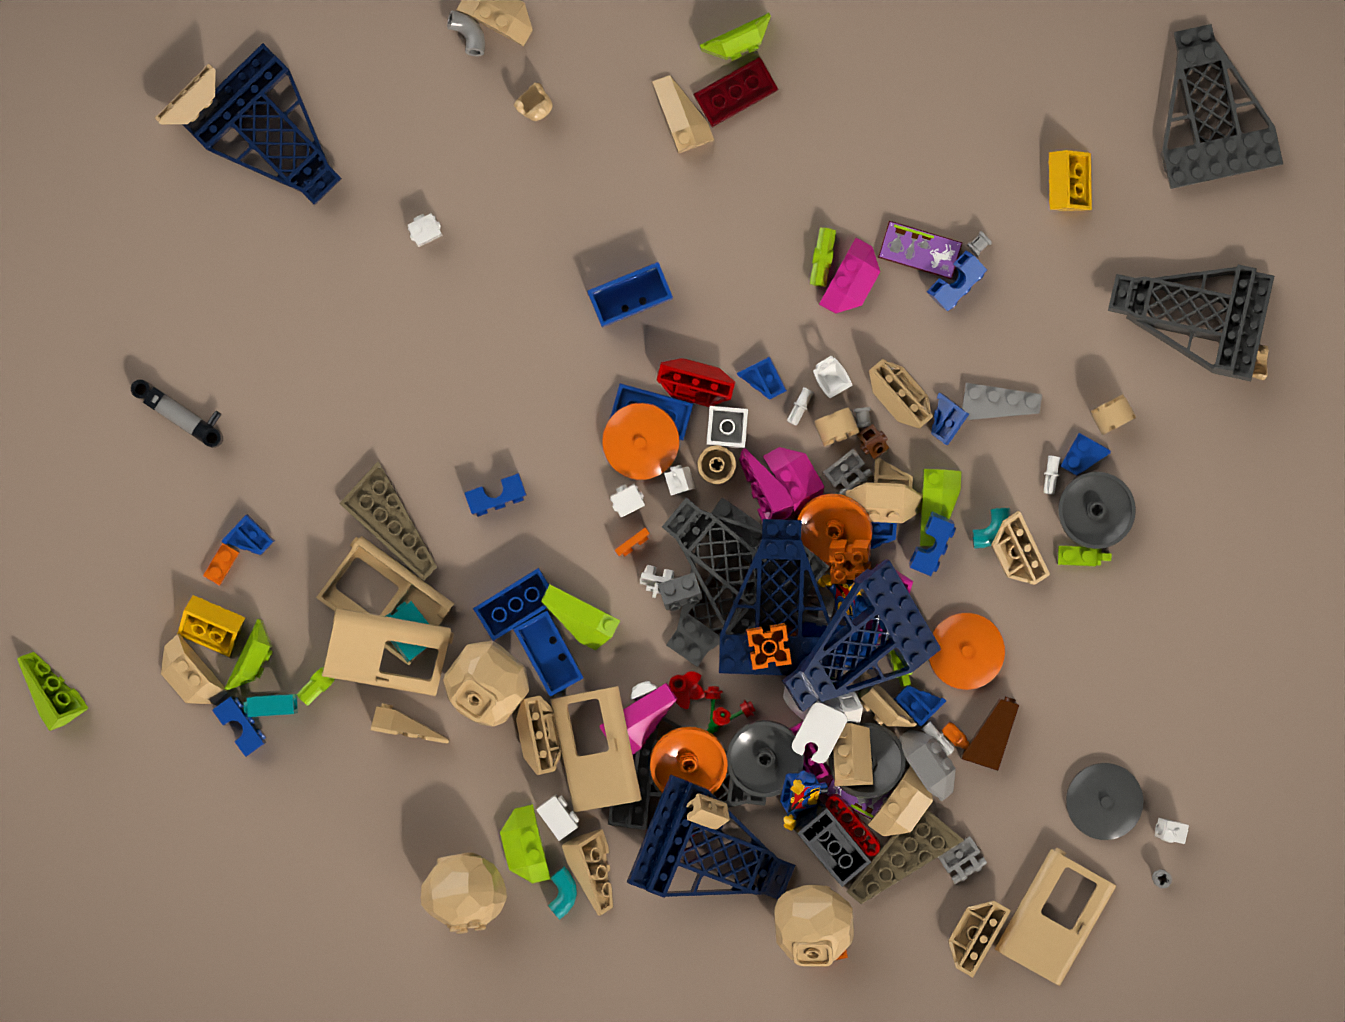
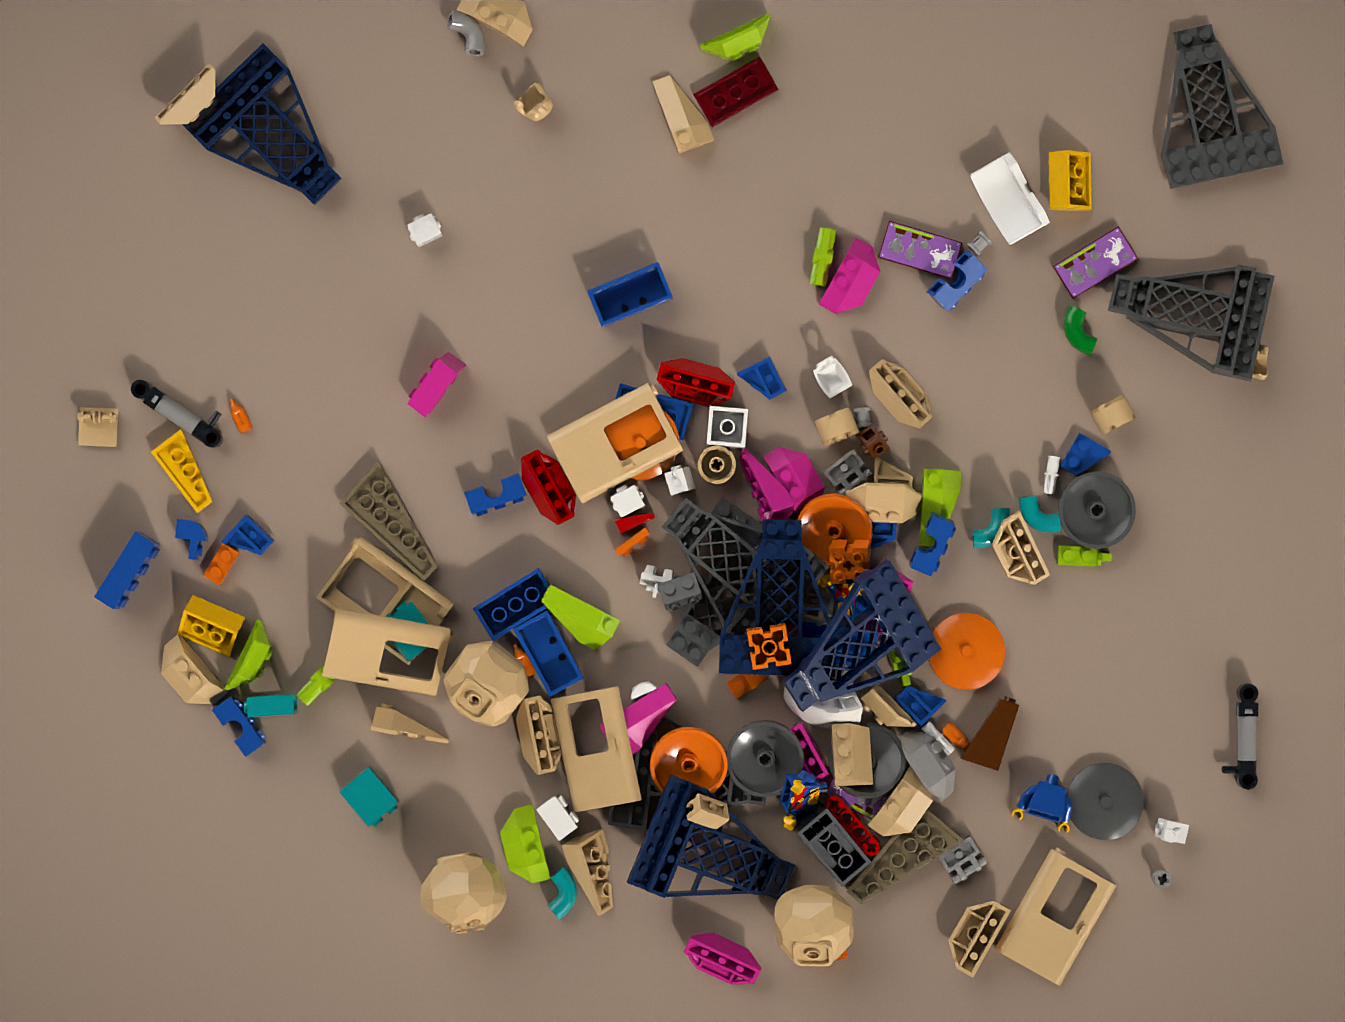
lime wedge [17,652,88,731] -> none
red plate [669,671,705,709] -> none
red plant [704,686,756,734] -> none
white axle [787,387,814,425] -> none
white piece [792,701,847,763] -> none
blue wing [931,393,969,445] -> none
light grey wing [962,383,1042,420] -> none
none -> tan hinge [77,407,118,447]
none -> blue brick [94,532,160,609]
none -> yellow wing [151,429,213,513]
none -> blue brick [175,519,208,560]
none -> orange piece [229,398,252,434]
none -> teal brick [339,766,399,827]
none -> dark pink wedge [407,352,466,418]
none -> orange piece [512,643,536,677]
none -> red wedge [521,449,576,525]
none -> tan piece [547,382,684,503]
none -> red slope [614,513,655,534]
none -> dark pink wedge [684,933,761,985]
none -> orange slope [726,674,768,699]
none -> white panel [970,152,1050,245]
none -> blue torso [1012,774,1072,833]
none -> teal cylinder [1019,496,1061,533]
none -> medium lavender tile [1053,226,1138,299]
none -> green cylinder [1063,306,1097,356]
none -> piece [1221,683,1259,790]

